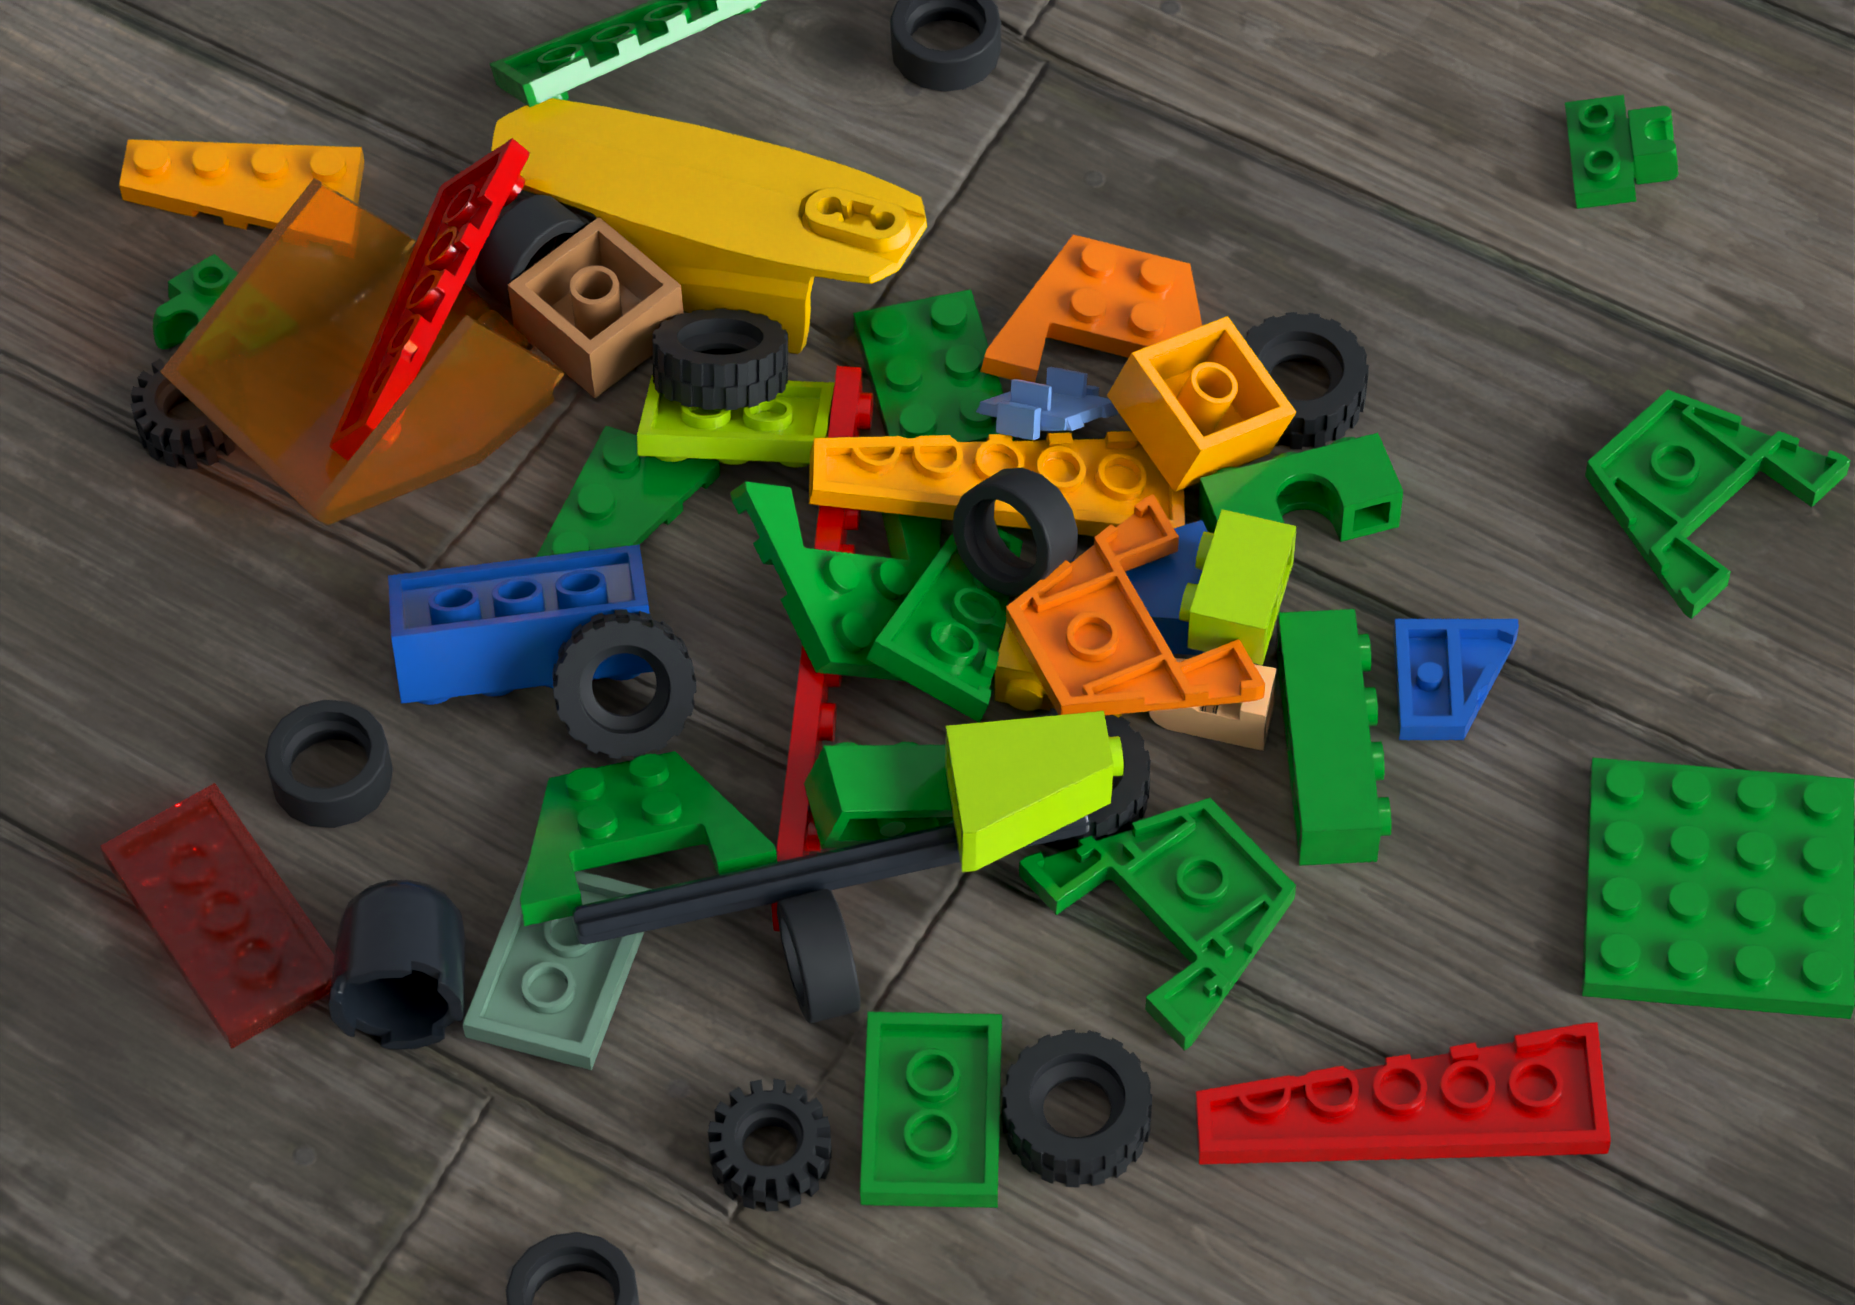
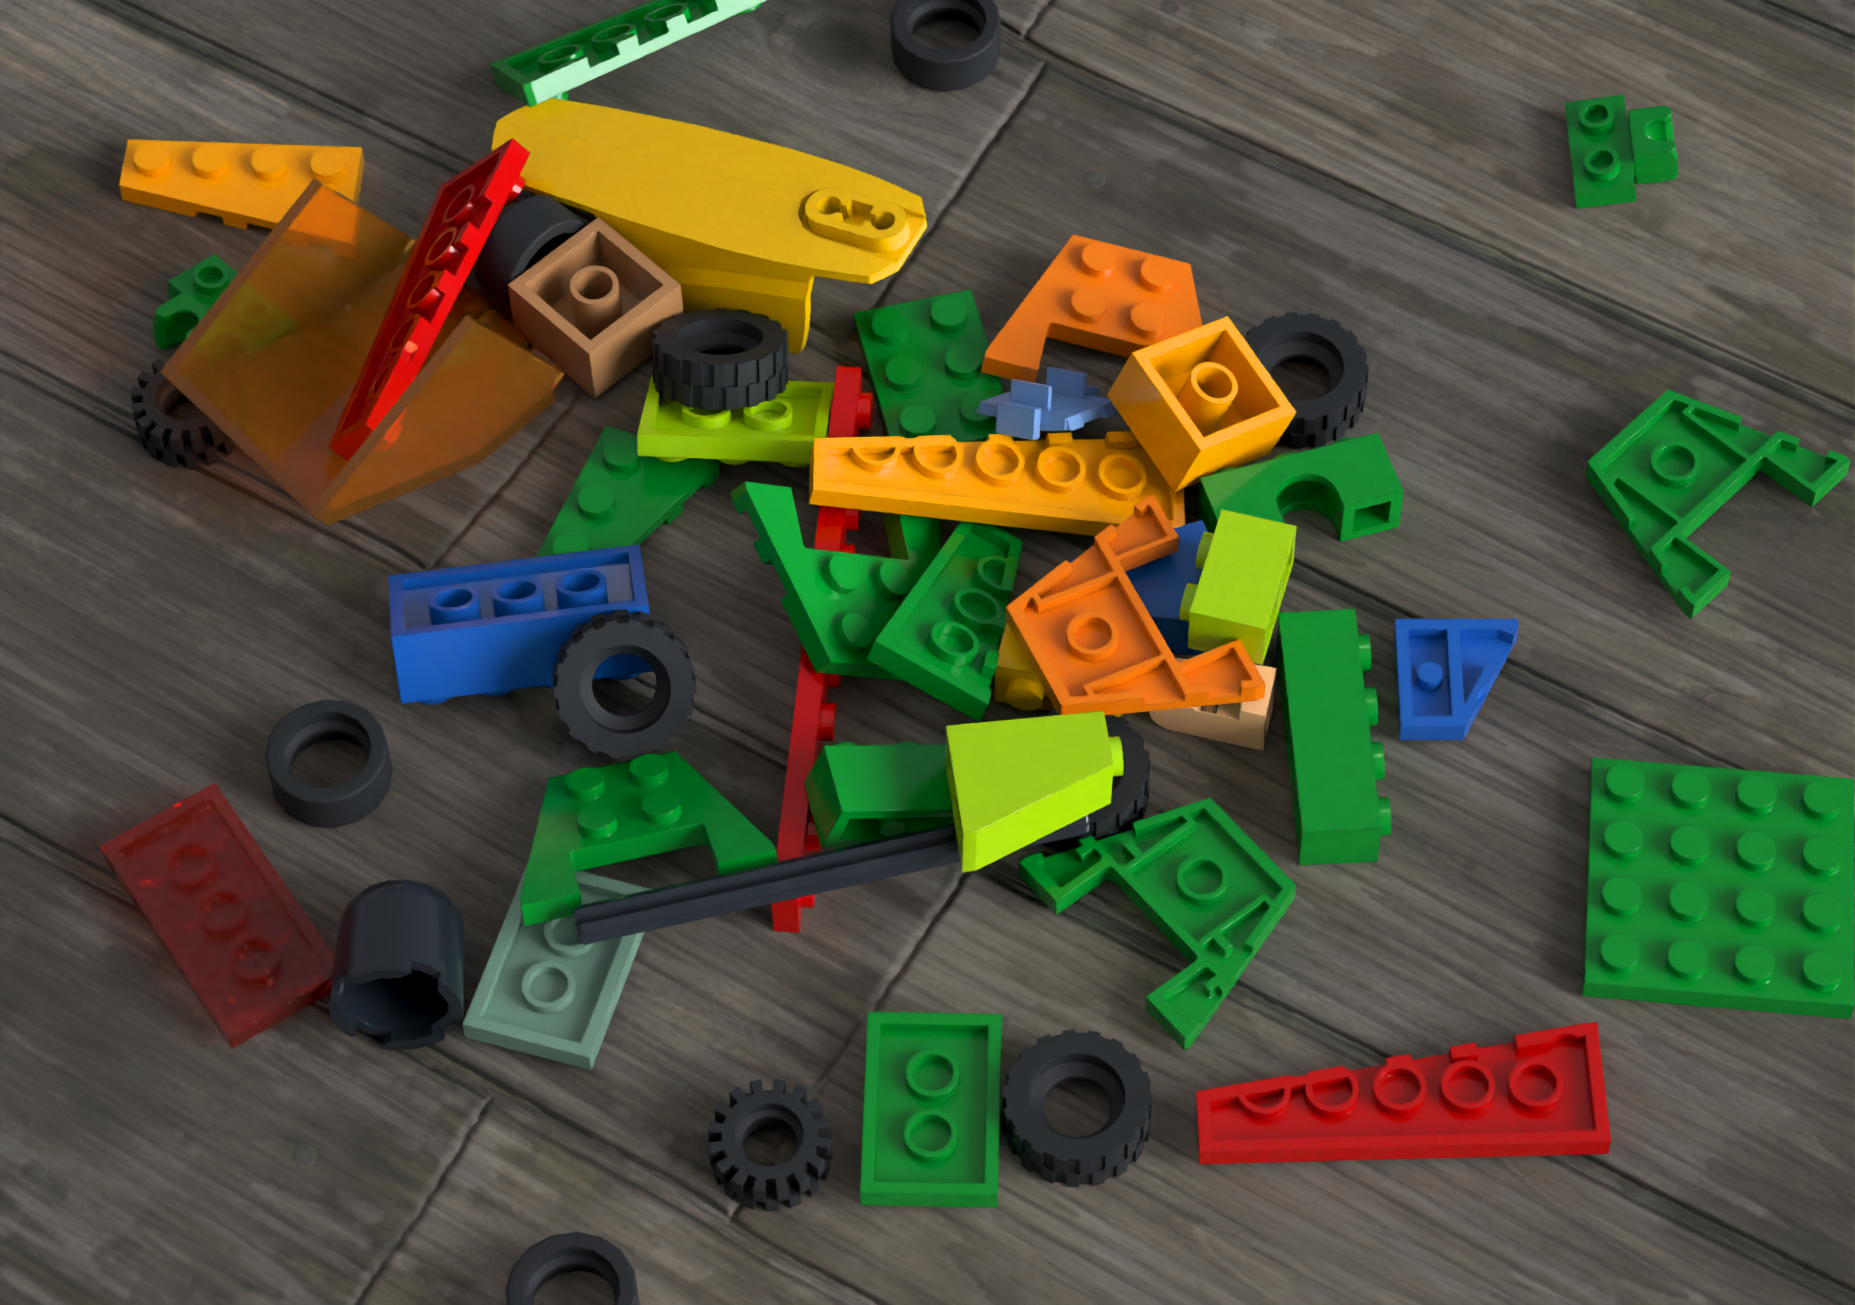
black tyre [777,889,861,1023] -> none
black tyre [953,467,1078,596] -> none

